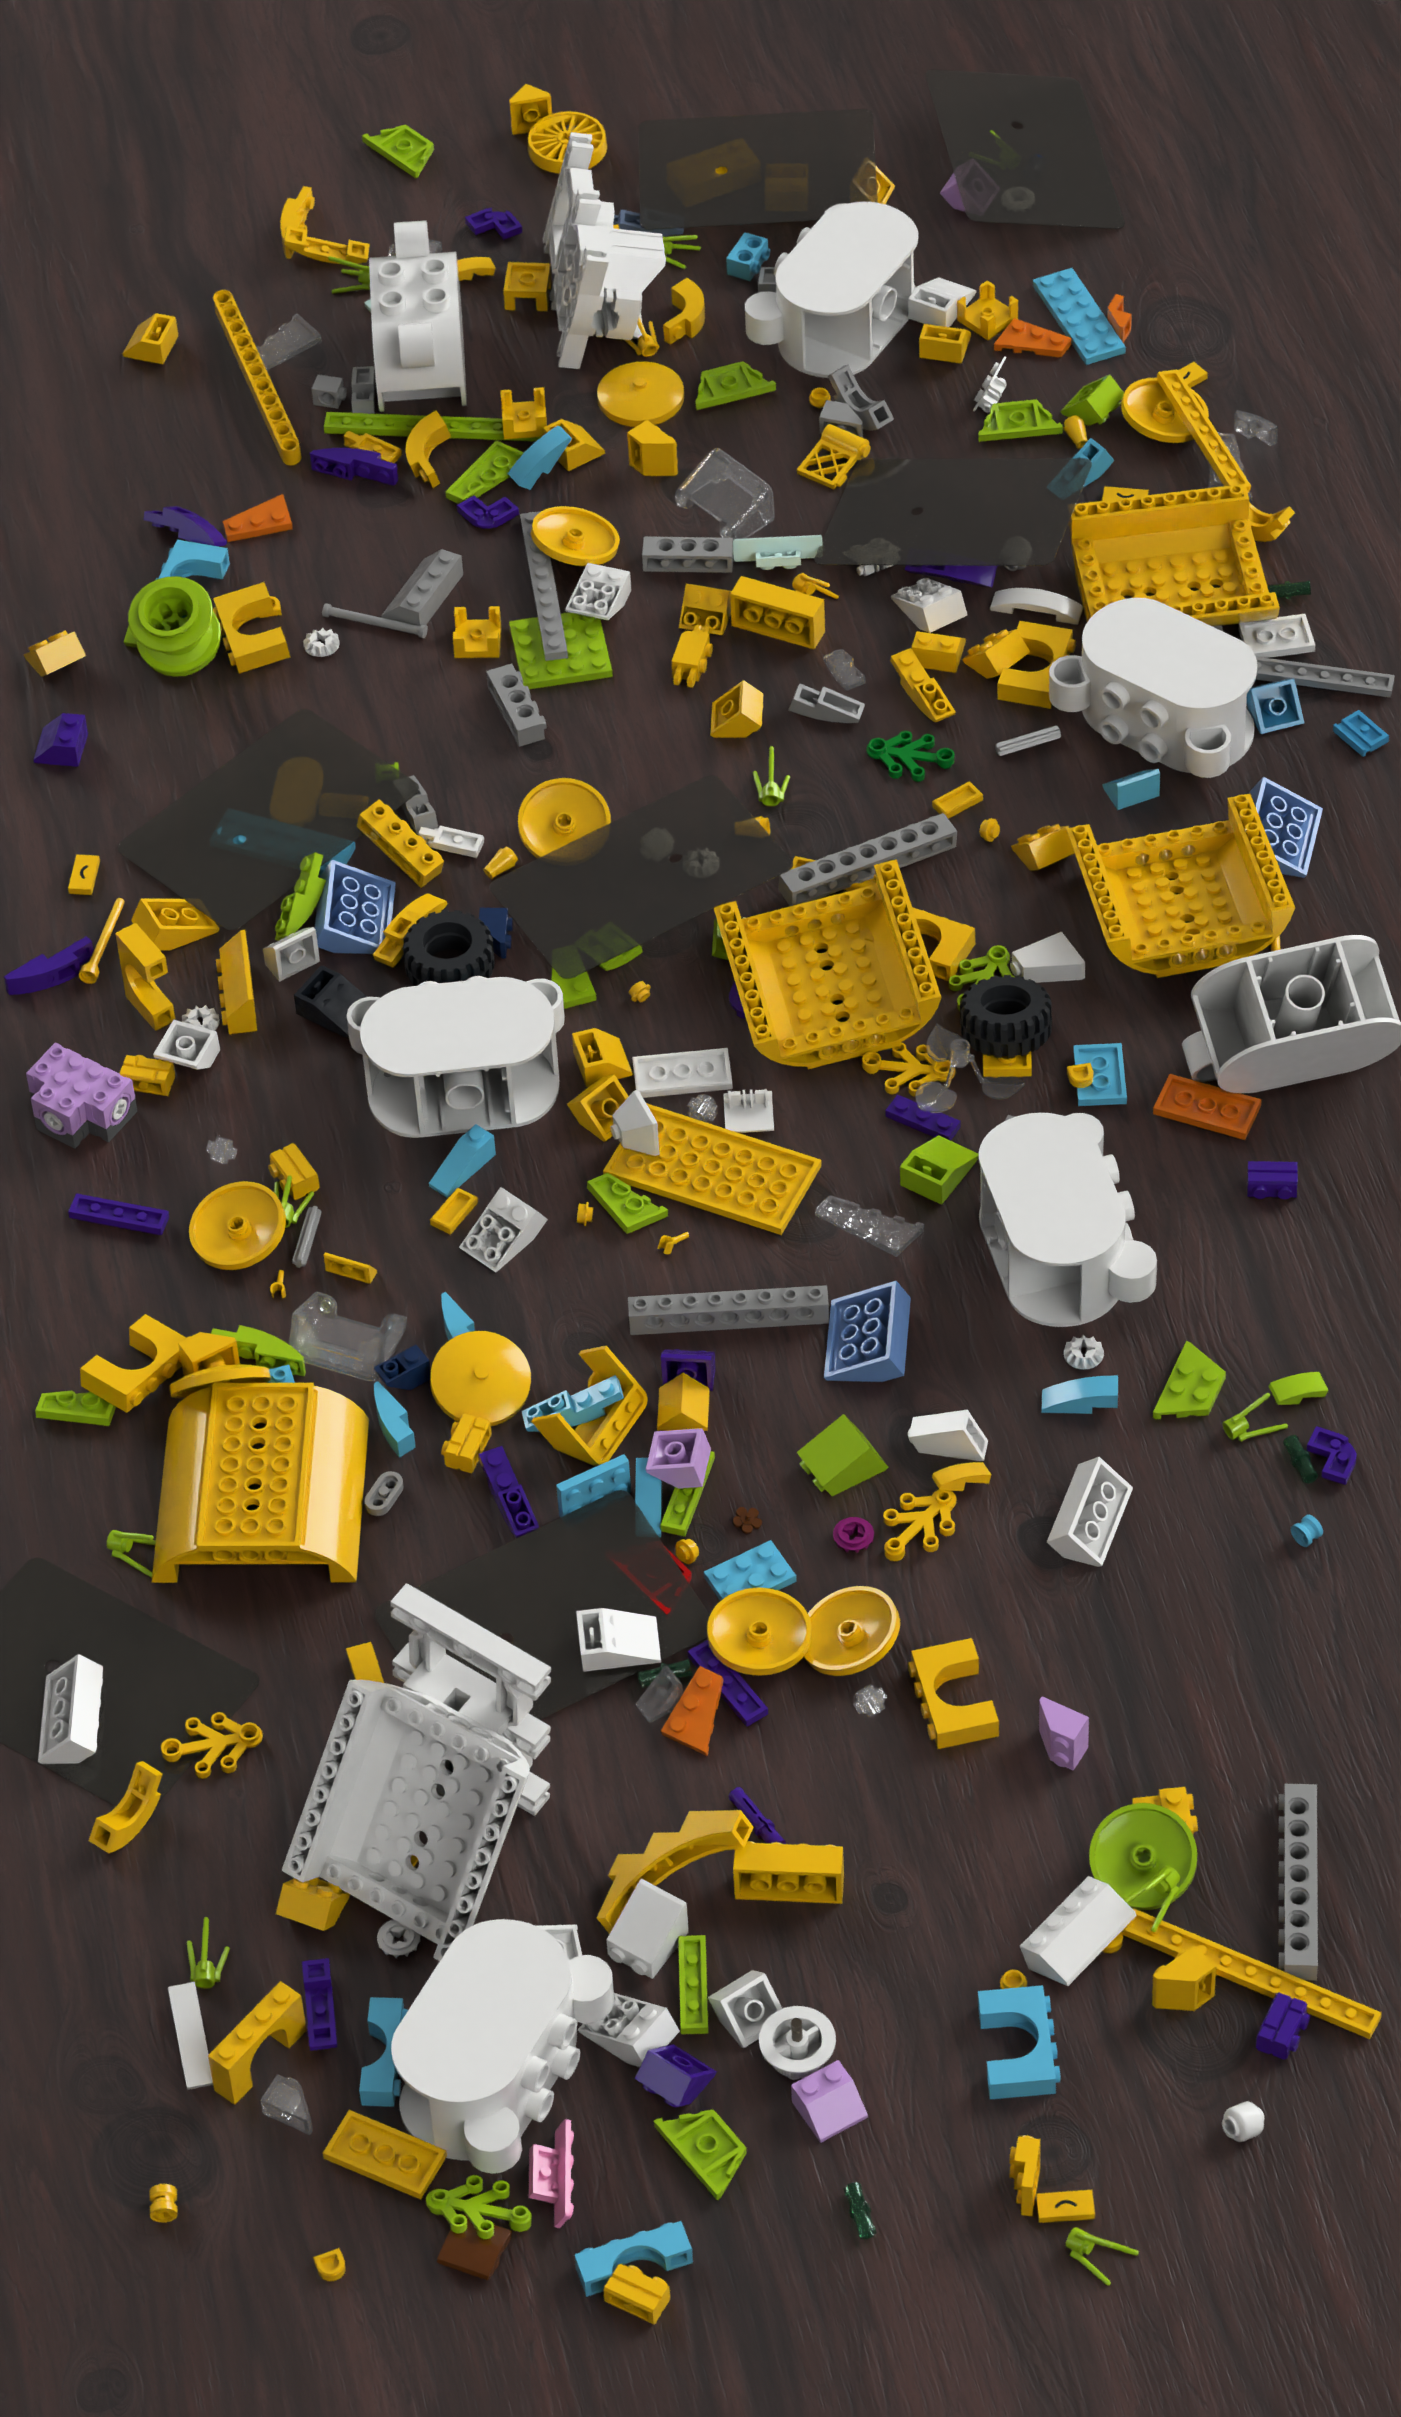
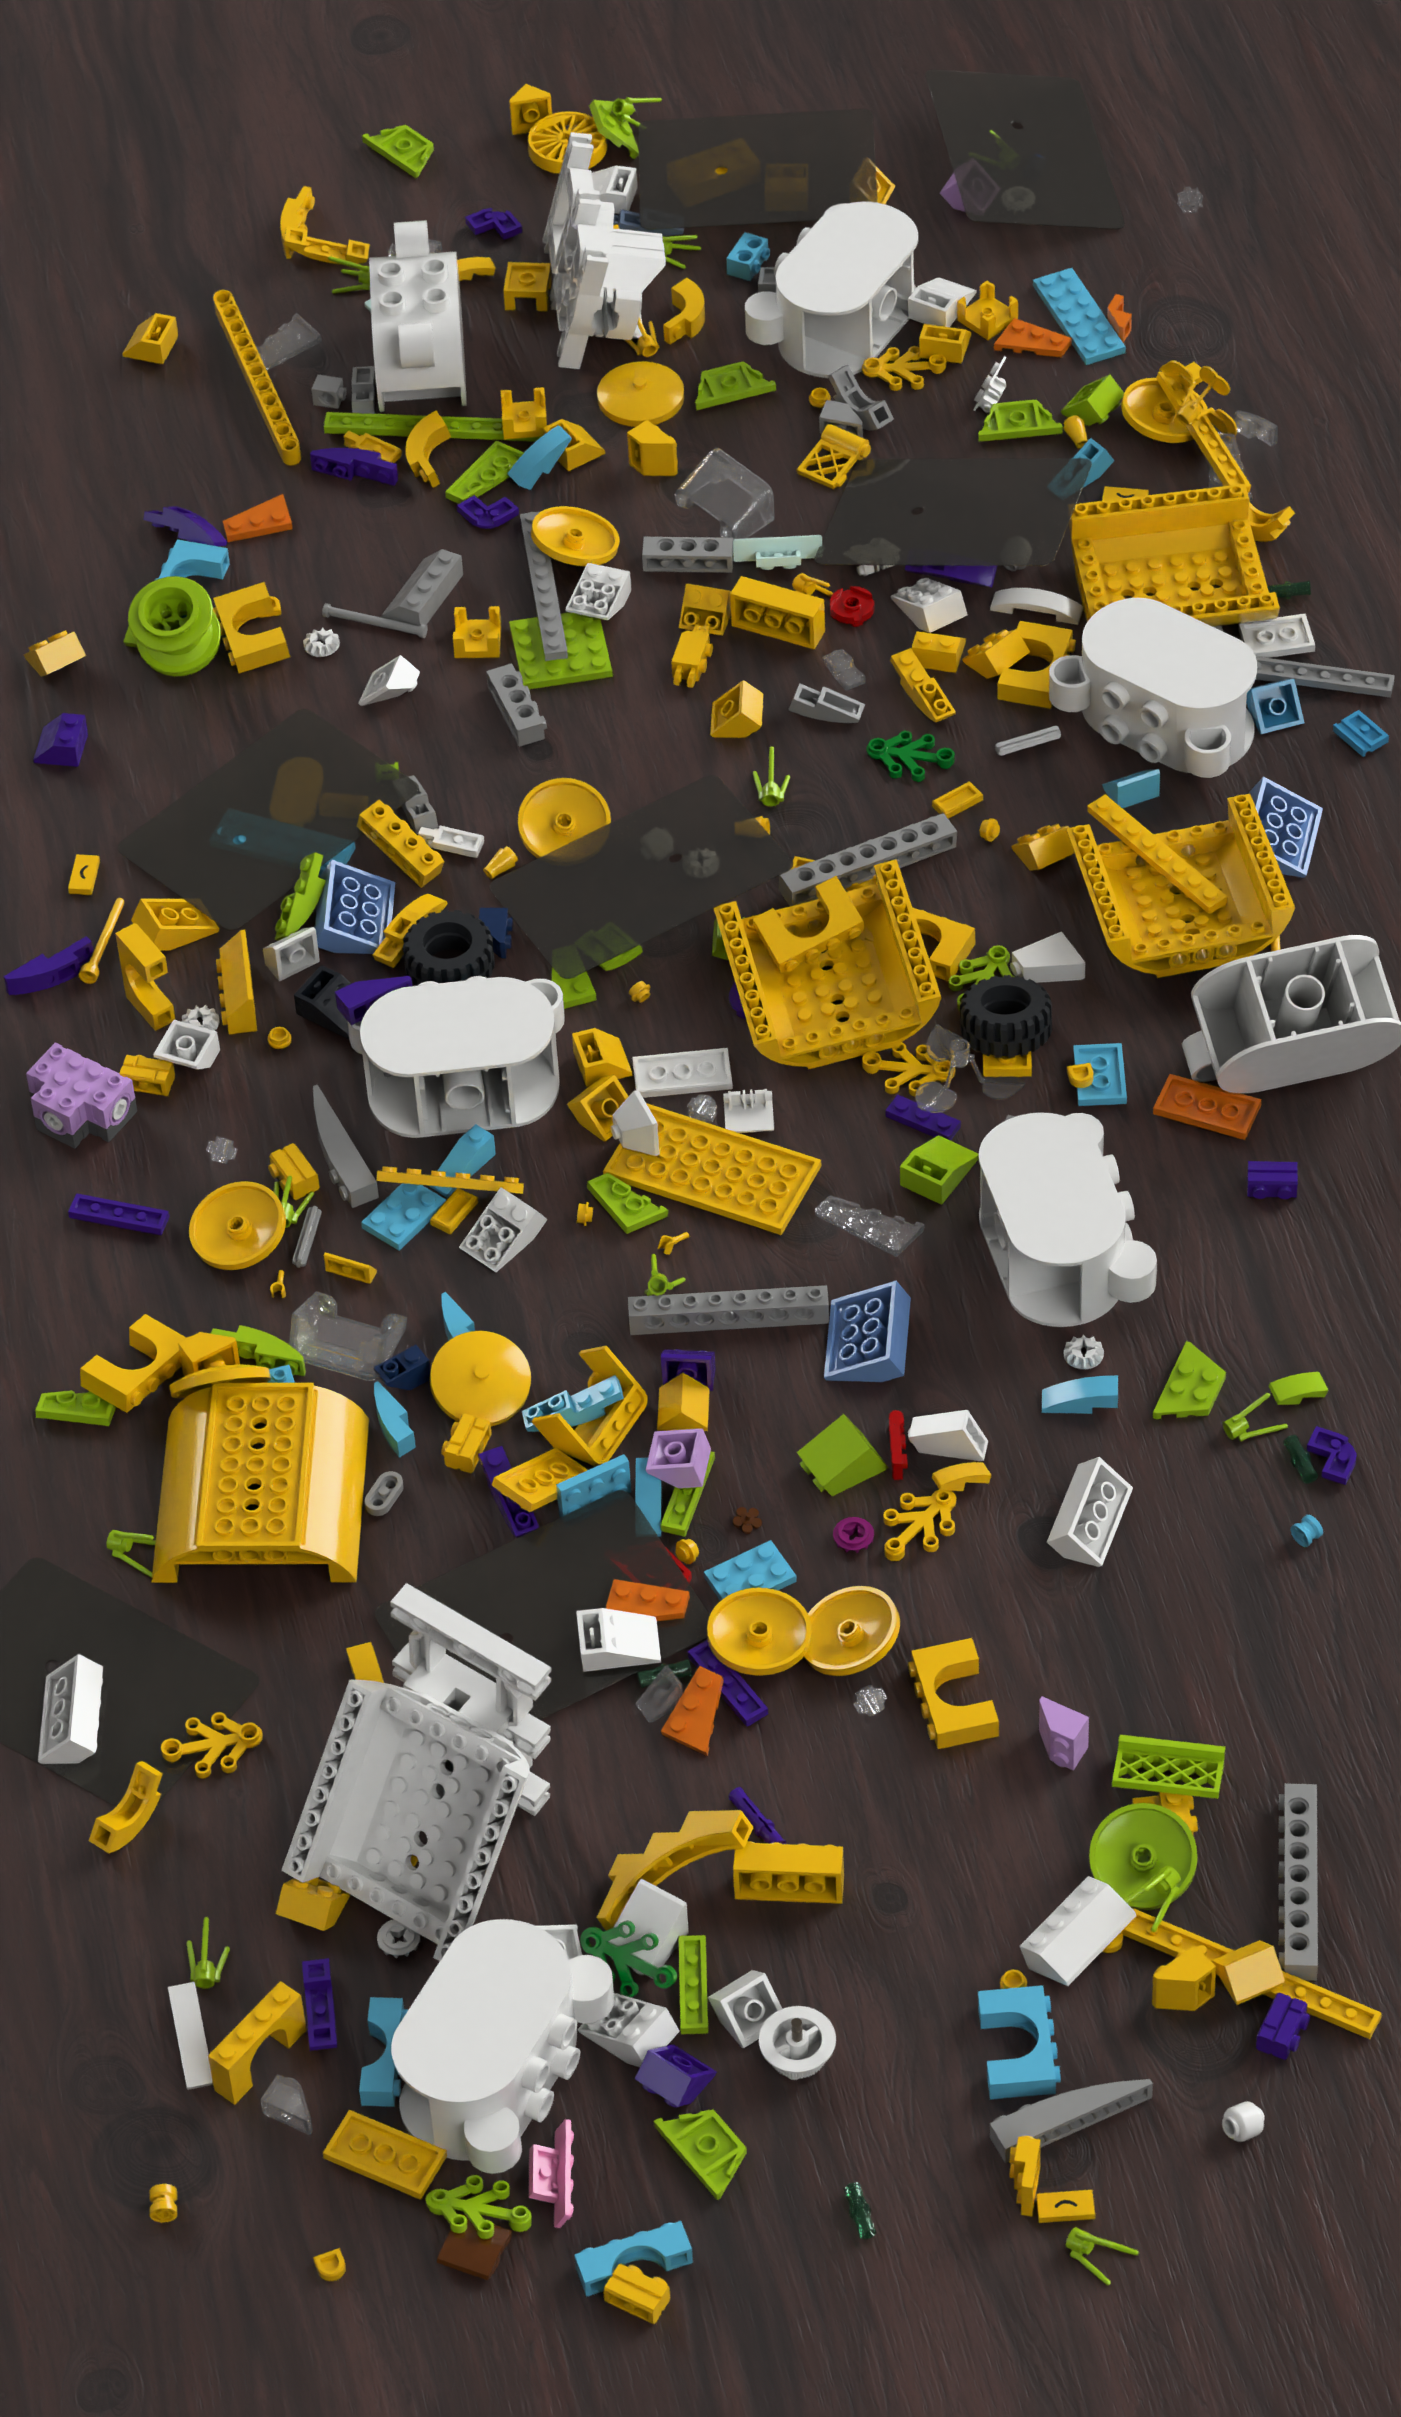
lavender slope [791,2060,868,2143] -> none
none -> yellow plate [268,1027,292,1049]
none -> light grey slope [313,1085,379,1208]
none -> dark purple slope [335,976,413,1026]
none -> white slope [358,655,420,706]
none -> medium azure plate [361,1183,446,1251]
none -> yellow plate [376,1166,524,1194]
none -> yellow plate [492,1448,588,1512]
none -> green plant [580,1920,677,1998]
none -> lime wing [589,100,640,159]
none -> white slope [592,166,637,214]
none -> orange wing [605,1579,690,1622]
none -> lime plant [612,97,662,131]
none -> lime plant [645,1254,686,1296]
none -> yellow arch [753,876,864,973]
none -> red plate [830,586,875,627]
none -> yellow plant [862,346,946,391]
none -> red hinge [889,1410,908,1480]
none -> light grey slope [990,2079,1153,2163]
none -> yellow plate [1087,794,1228,914]
none -> lime fence [1112,1735,1225,1799]
none -> yellow plant [1159,360,1237,443]
none -> clear gear [1177,186,1204,214]
none -> yellow slope [1211,1940,1285,2005]

